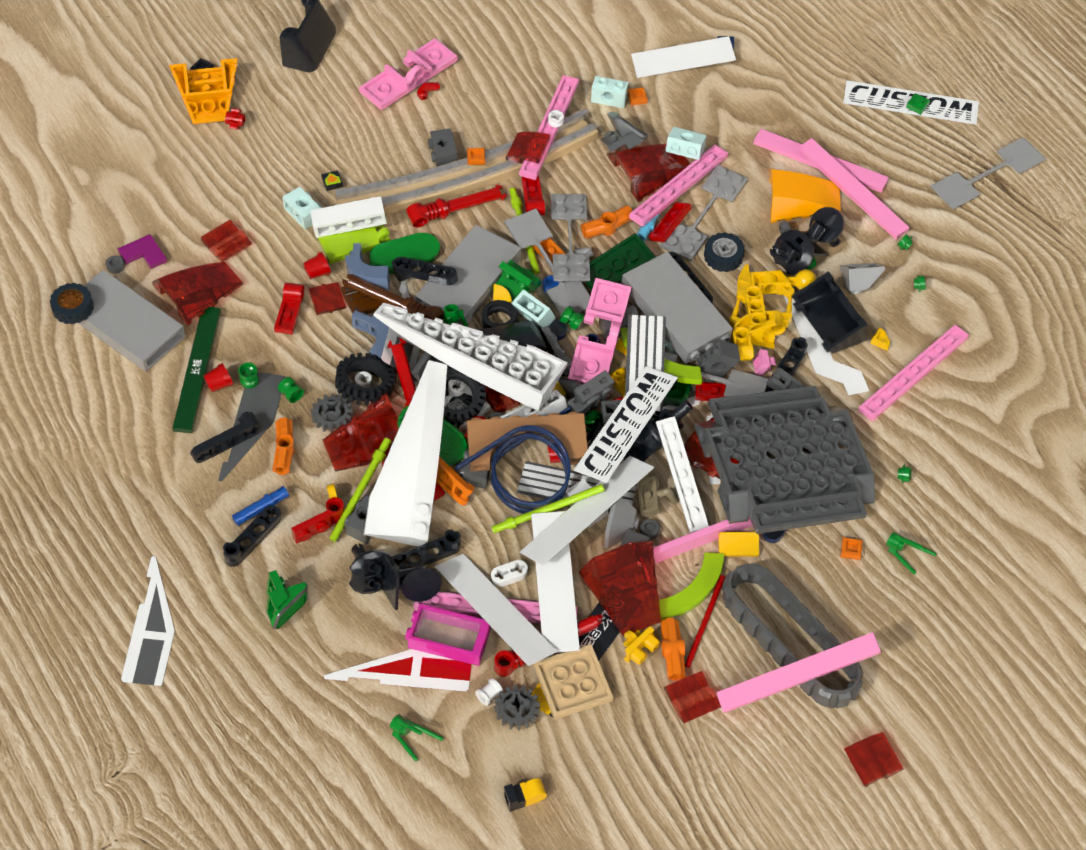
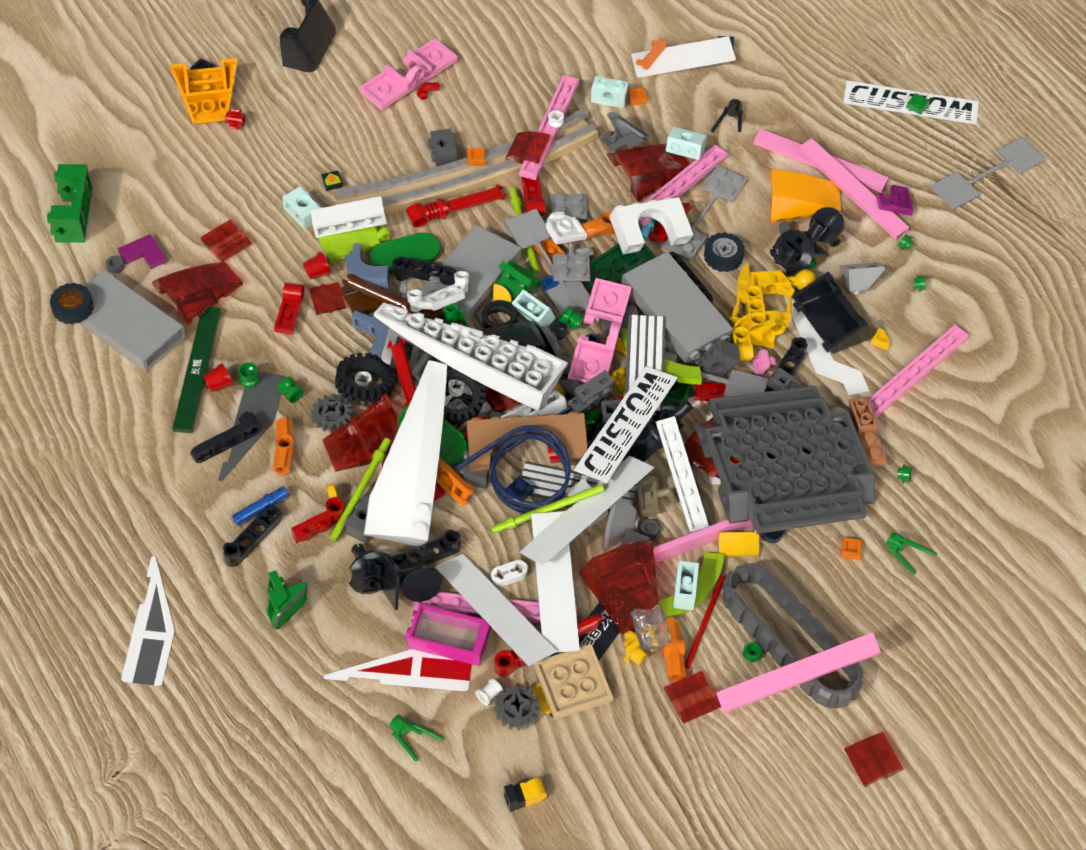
none -> green plate [47,164,93,243]
none -> white plate [407,271,469,312]
none -> dark blue plate [506,477,534,501]
none -> white tile [545,212,587,244]
none -> white arch [609,197,693,254]
none -> clear bracket [630,604,672,650]
none -> orange piece [636,38,666,70]
none -> light aqua brick [673,561,699,611]
none -> black plant [711,99,743,132]
none -> green plate [742,642,763,662]
none -> nougat slope [849,396,887,467]
none -> magenta tile [876,185,914,216]

